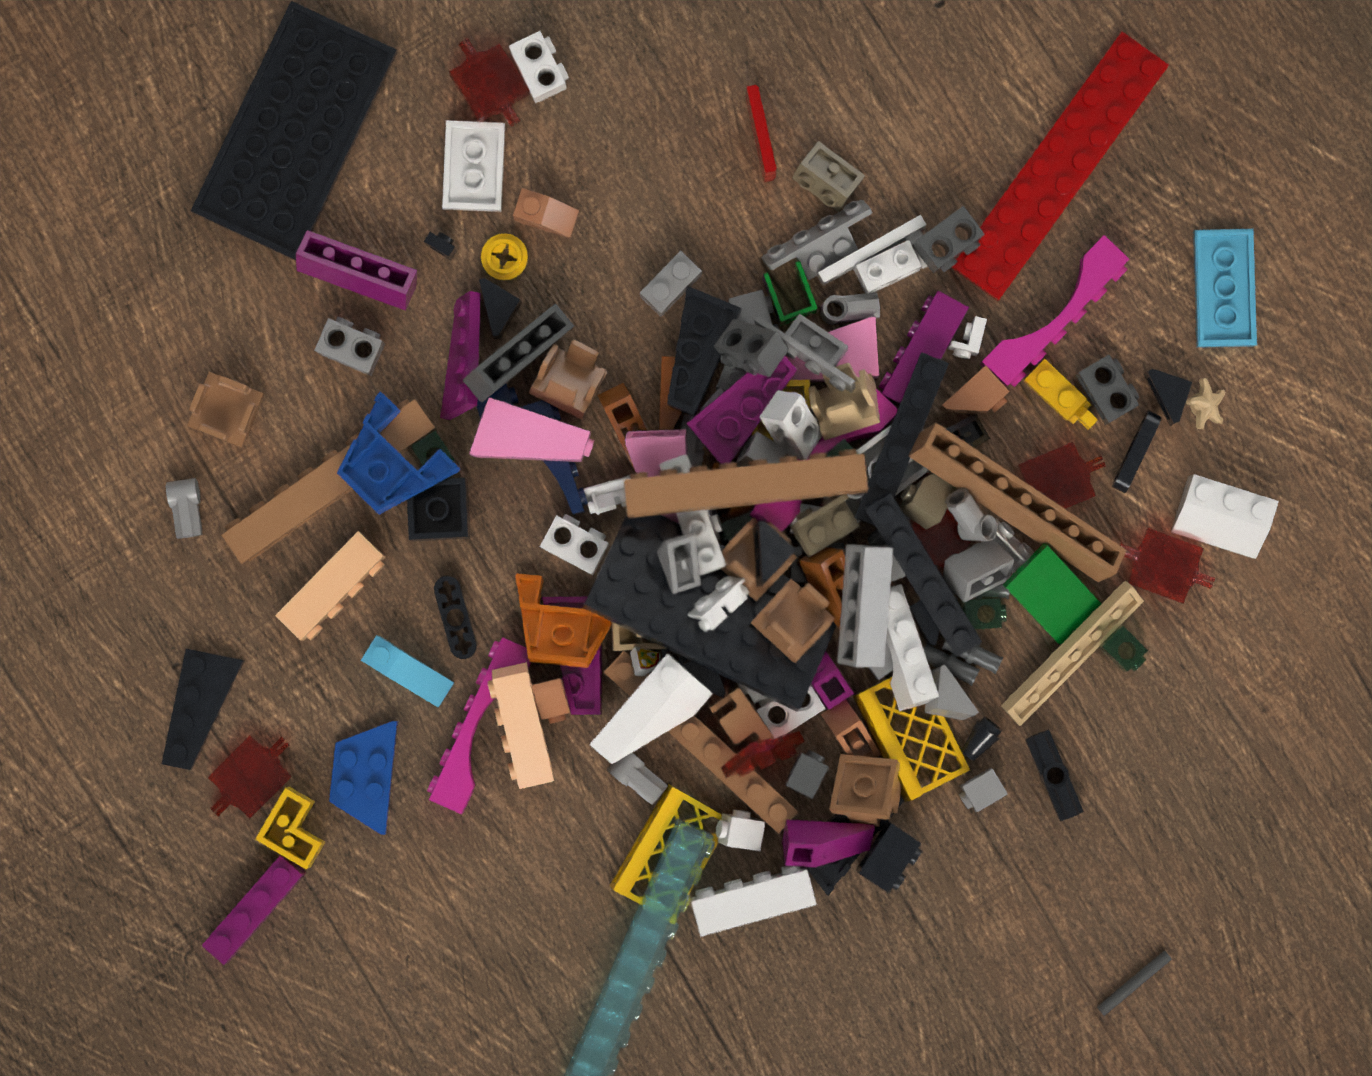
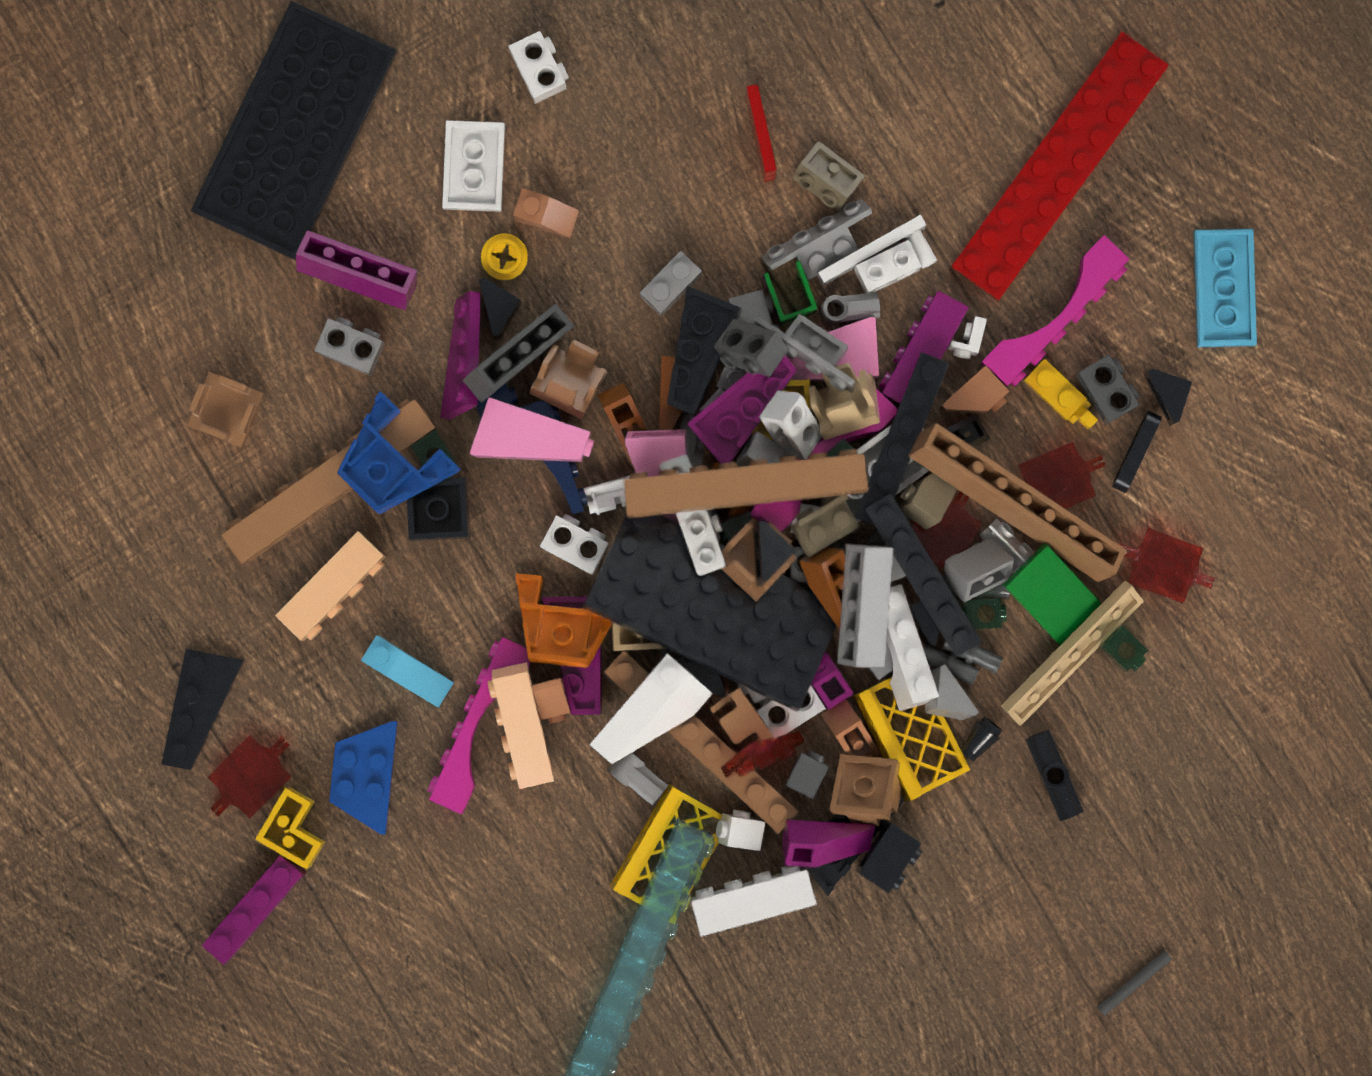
light grey piece [166,478,203,539] -> none
black plate [424,232,457,260] -> none
black beam [434,576,477,659] -> none
clear red plate [449,39,530,127] -> none
tile [630,646,661,676] -> none
light grey slope [657,533,701,594] -> none
white hinge [688,576,749,632] -> none
medium nougat panel [751,579,835,663] -> none
dark grey brick [912,206,984,273] -> none
light grey piece [945,488,998,541] -> none
light grey brick [959,768,1008,812] -> none
white slope [1171,474,1279,559] -> none
tan animal [1186,378,1225,429] -> none

